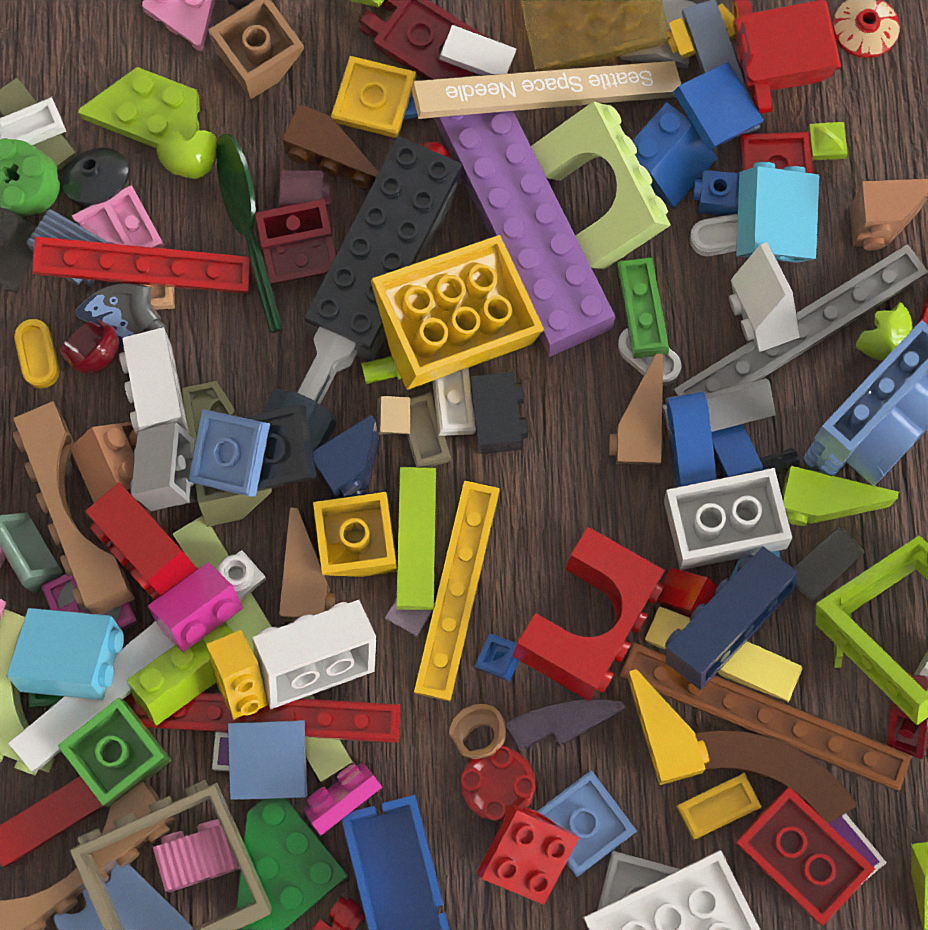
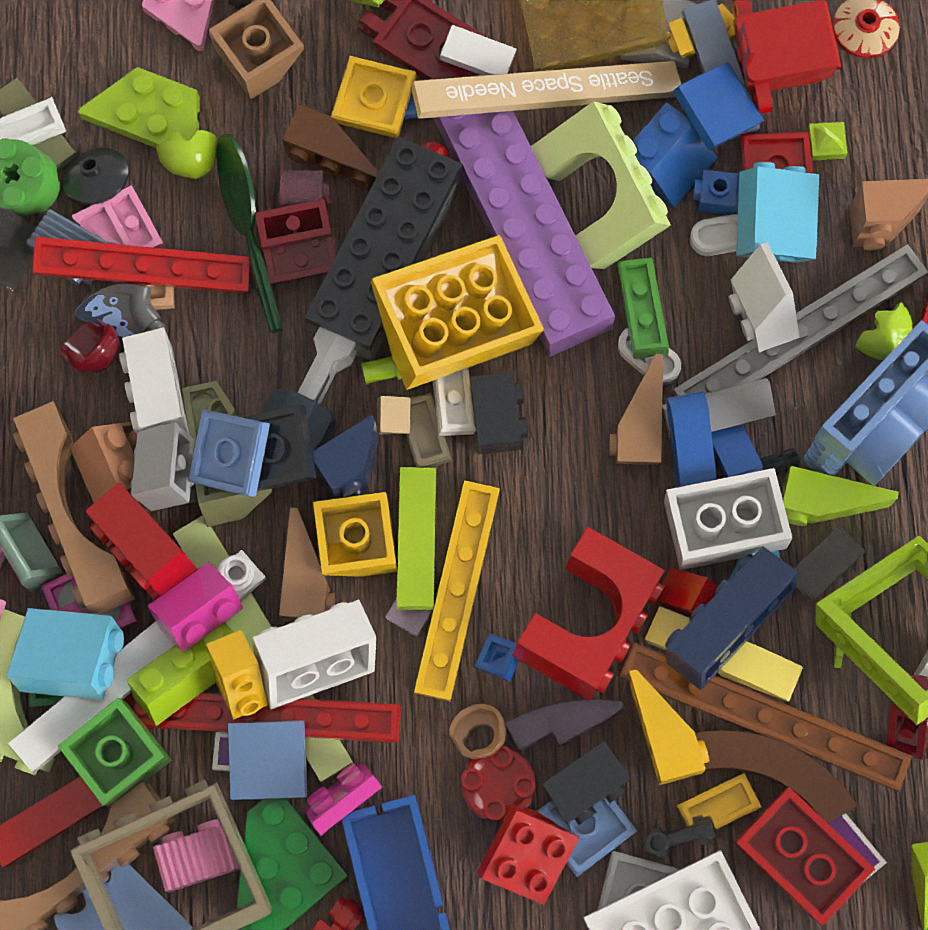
yellow tile [14,319,59,389] -> none
none -> black brick [541,741,631,826]
none -> black bar [644,815,717,858]

